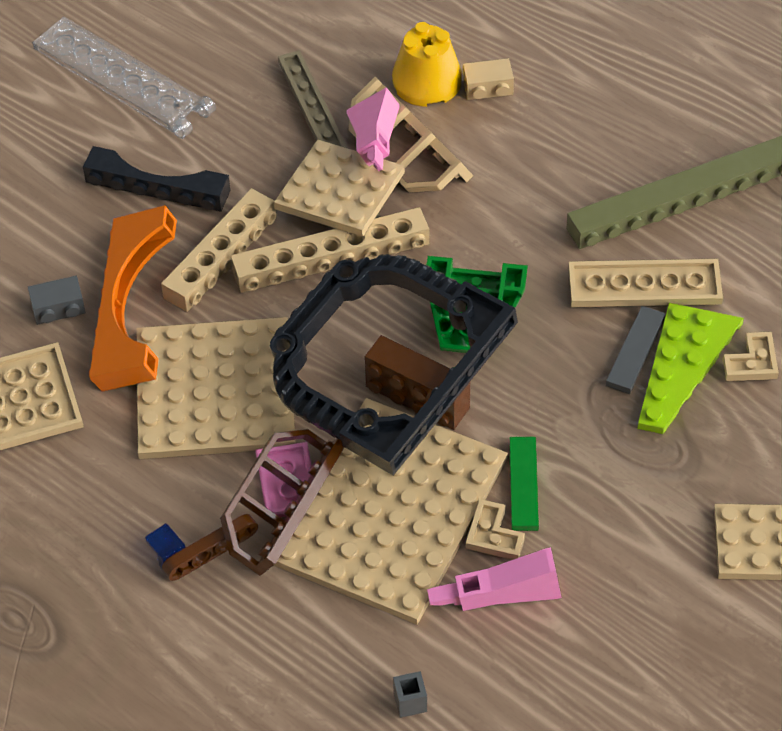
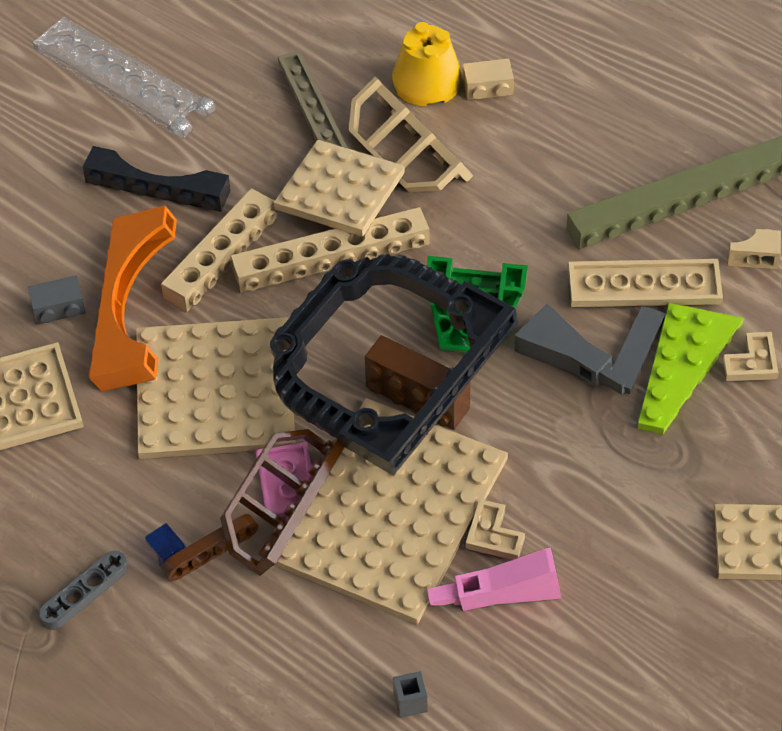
bright pink piece [347,88,399,171] -> none
green tile [510,437,539,531] -> none
none -> dark grey beam [39,551,128,630]
none -> dark grey piece [515,304,625,395]
none -> tan arch [728,229,781,269]

